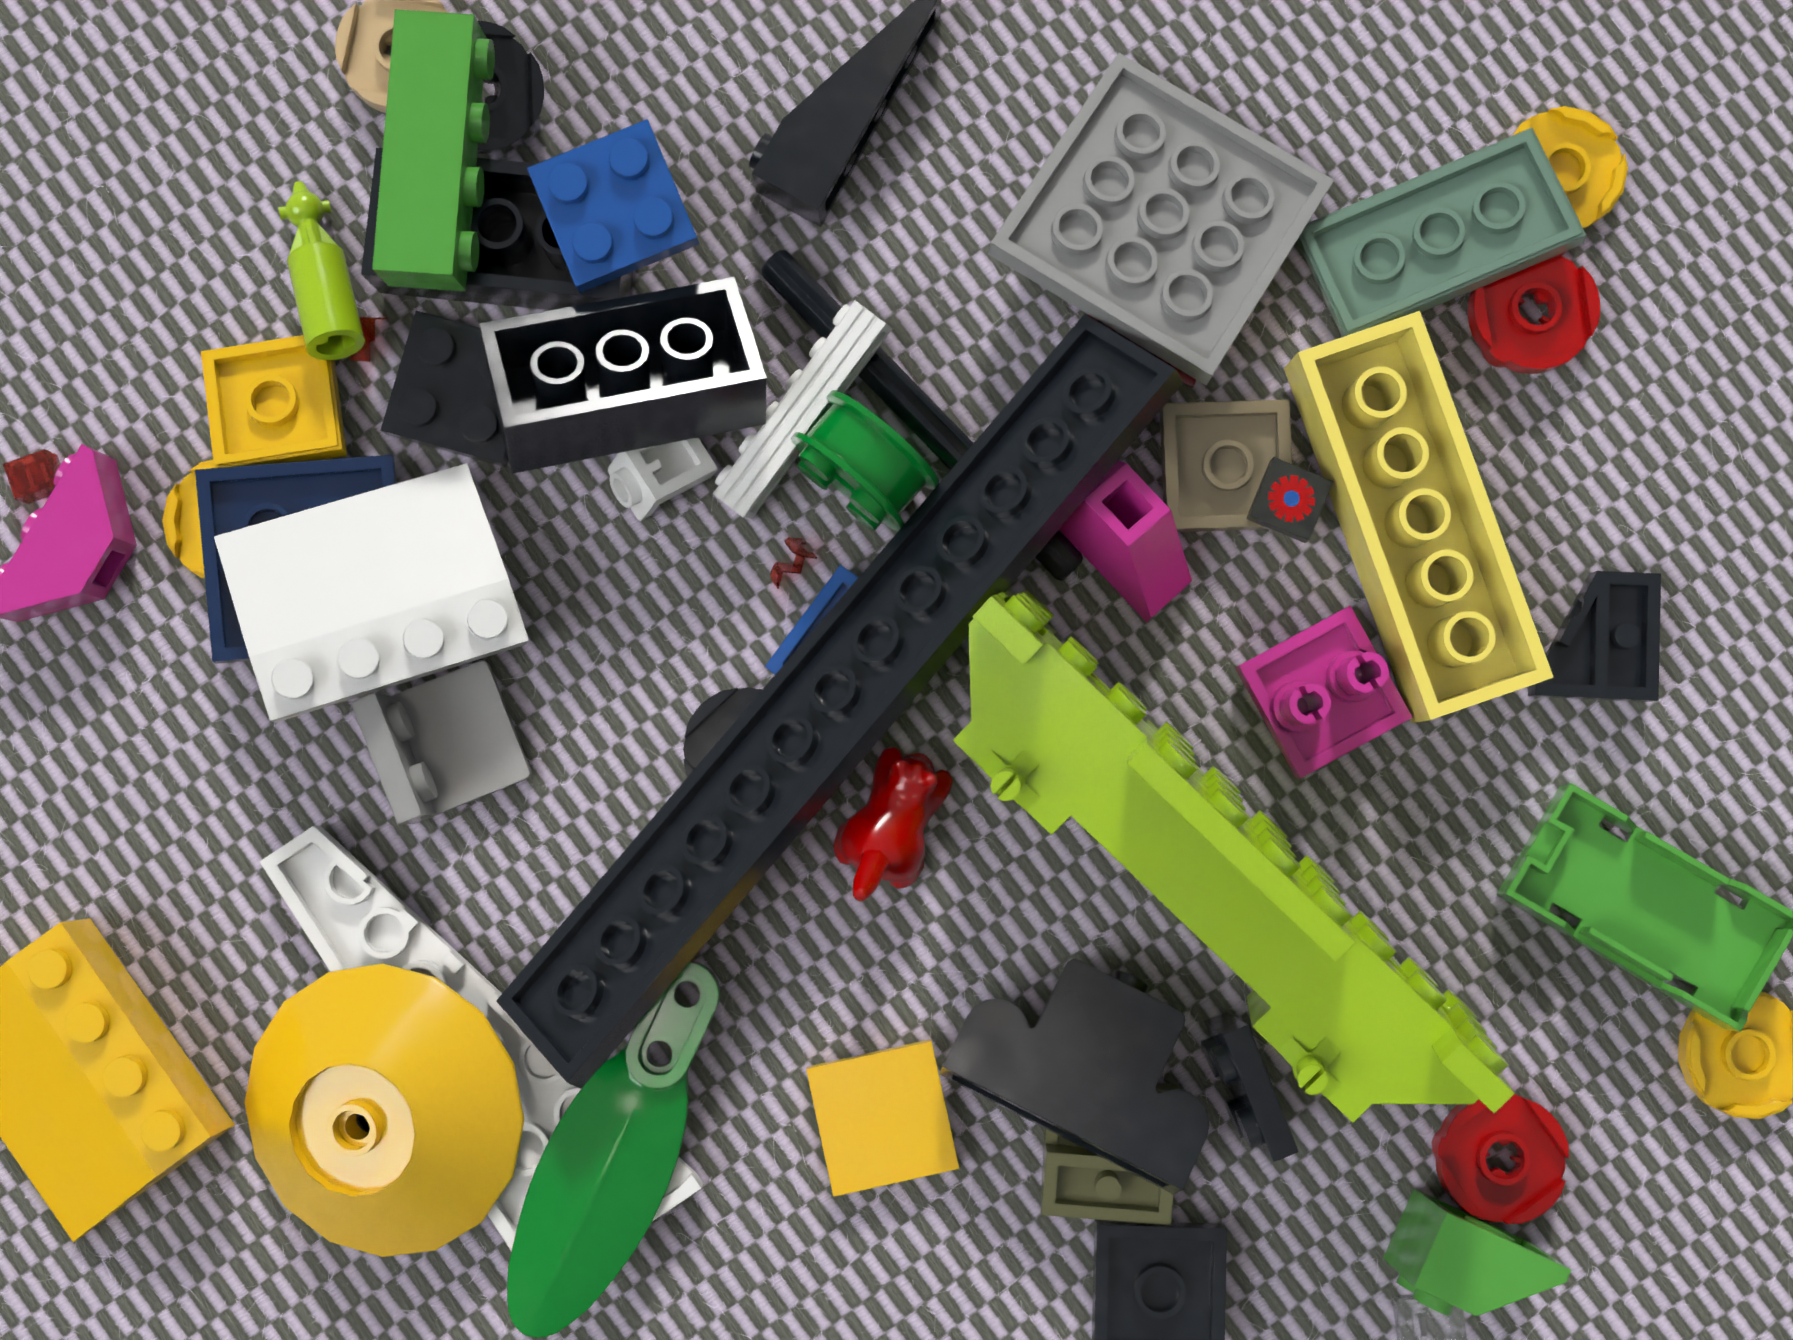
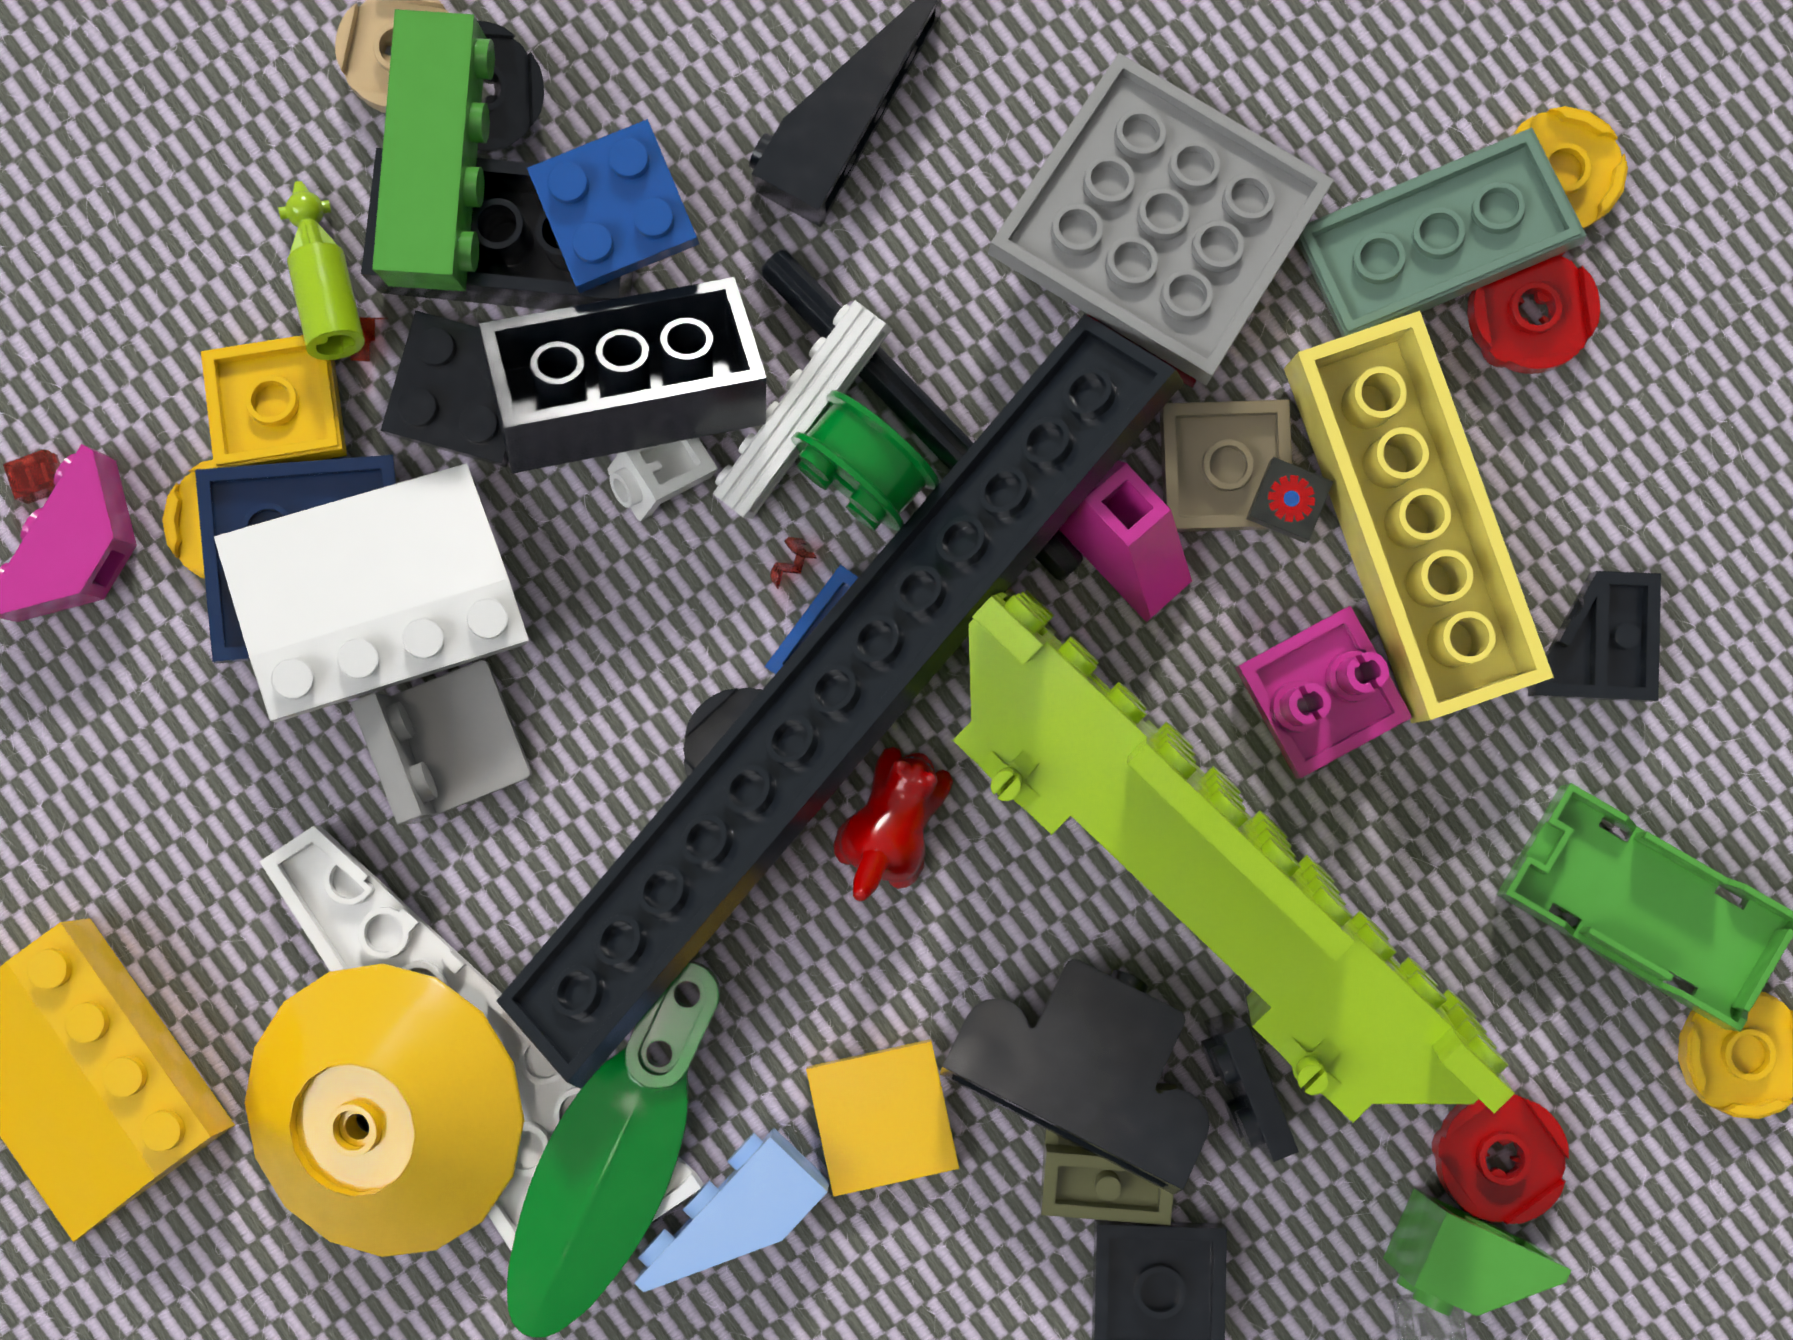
none -> light blue slope [634,1128,830,1292]

